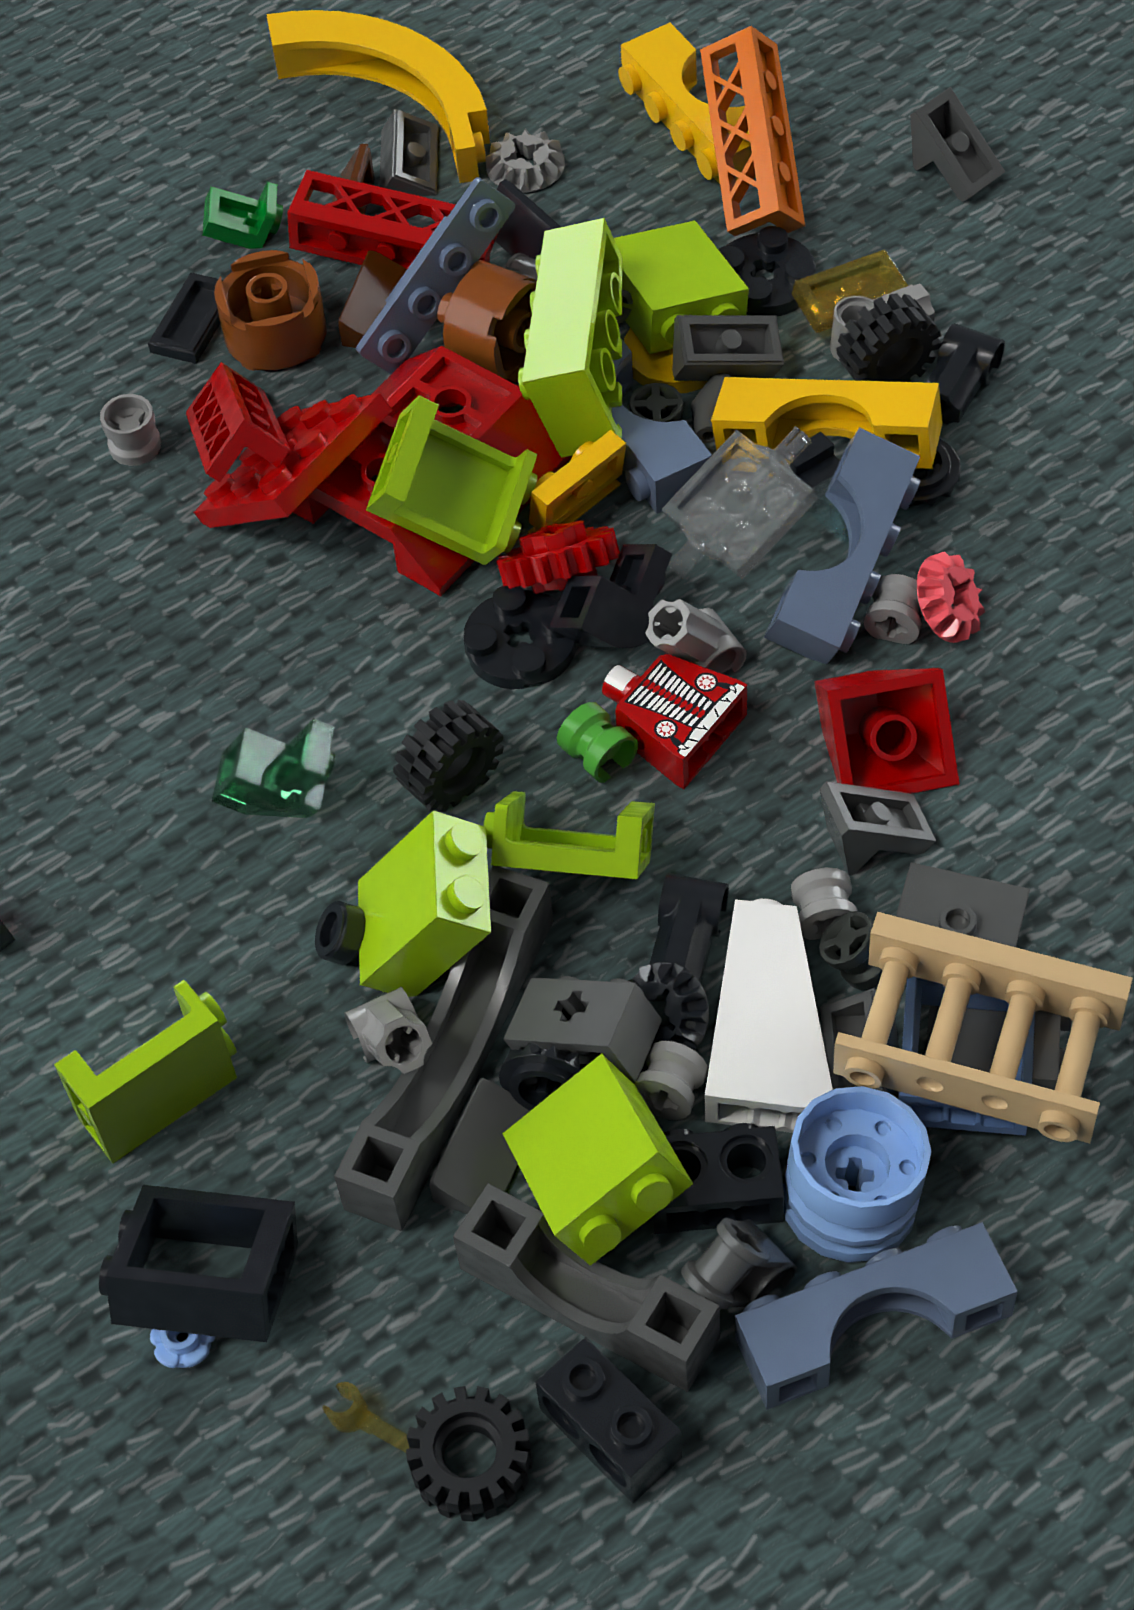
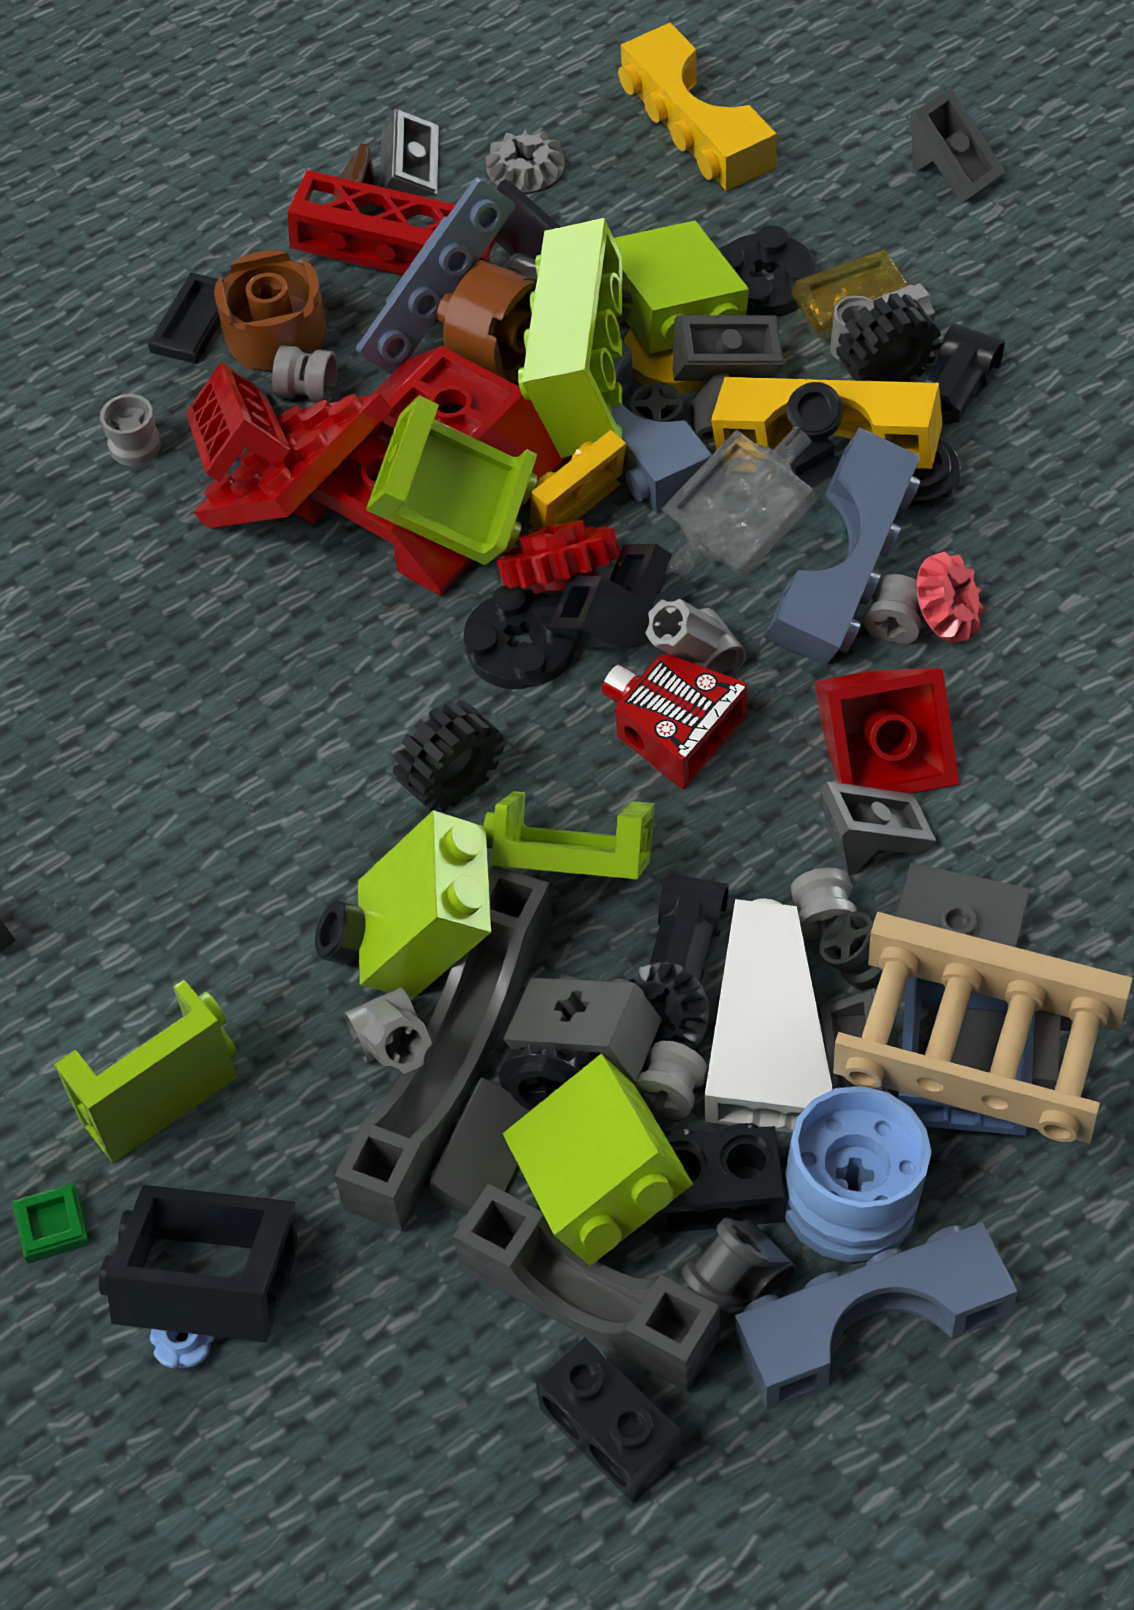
green bracket [202,181,283,249] -> none
clear green brick [212,718,336,818] -> none
yellow arch [266,10,490,183] -> none
clear yellow hand [322,1382,409,1453] -> none
reddish brown slope [338,250,407,348] -> none
black tyre [406,1386,533,1522] -> none
bright green wheel [557,702,638,783] -> none
orange fence [700,26,805,236] -> none
none -> green tile [12,1183,90,1264]
none -> light grey wheel [272,345,338,403]
none -> black tile [787,382,843,441]

